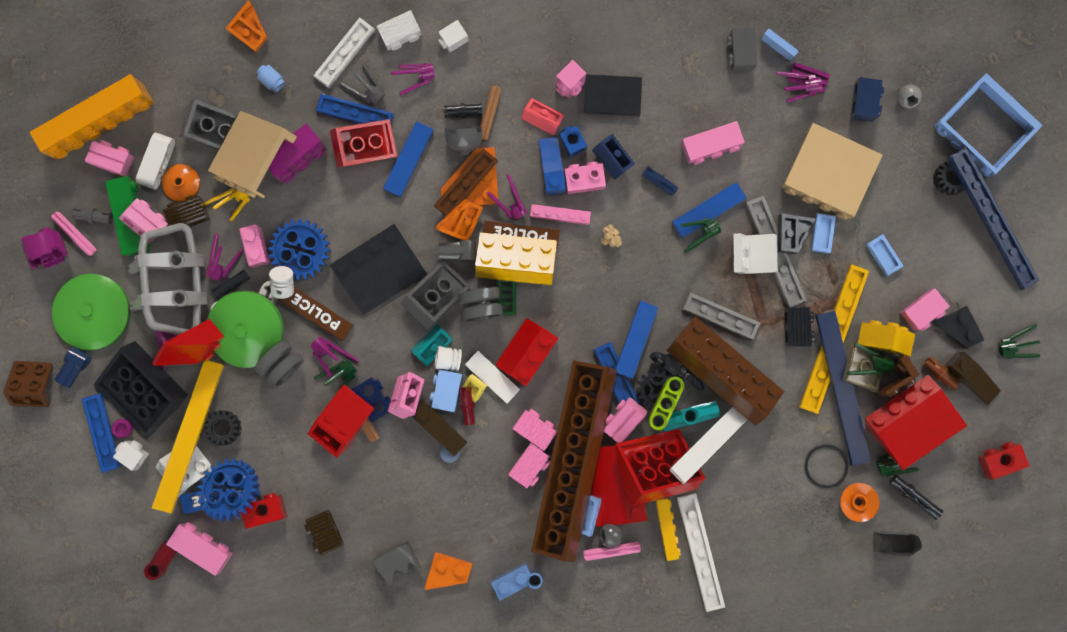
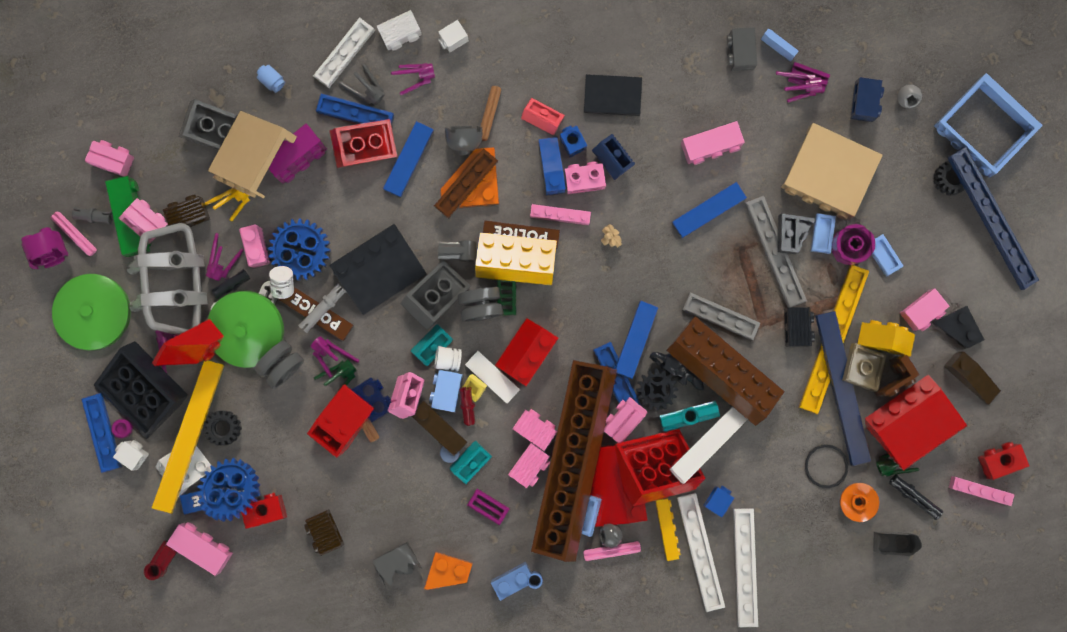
reddish brown bracket [3,361,53,407] -> none
light orange brick [30,74,154,160] -> none
dark blue piece [54,347,91,388] -> none
white beam [136,132,175,190] -> none
orange dish [162,164,200,202] -> none
orange wing [226,1,268,53] -> none
orange wing [435,199,483,241] -> none
black pin [444,103,482,118] -> none
magenta plant [487,174,528,220] -> none
bright pink brick [556,60,586,99] -> none
dark blue axle [642,166,678,196] -> none
lime beam [648,377,684,430] -> none
dark green plant [681,218,721,253] -> none
white bracket [734,233,778,274] -> none
dark green plant [847,343,895,375] -> none
dark orange pin [922,356,961,390] -> none
dark green plant [998,324,1040,359] -> none
none -> light grey pin [298,283,347,333]
none -> teal slope [449,441,492,484]
none -> magenta tile [467,488,510,526]
none -> blue brick [703,486,734,517]
none -> white tile [733,508,758,627]
none -> magenta brick [831,224,875,265]
none -> bright pink piece [949,476,1014,506]

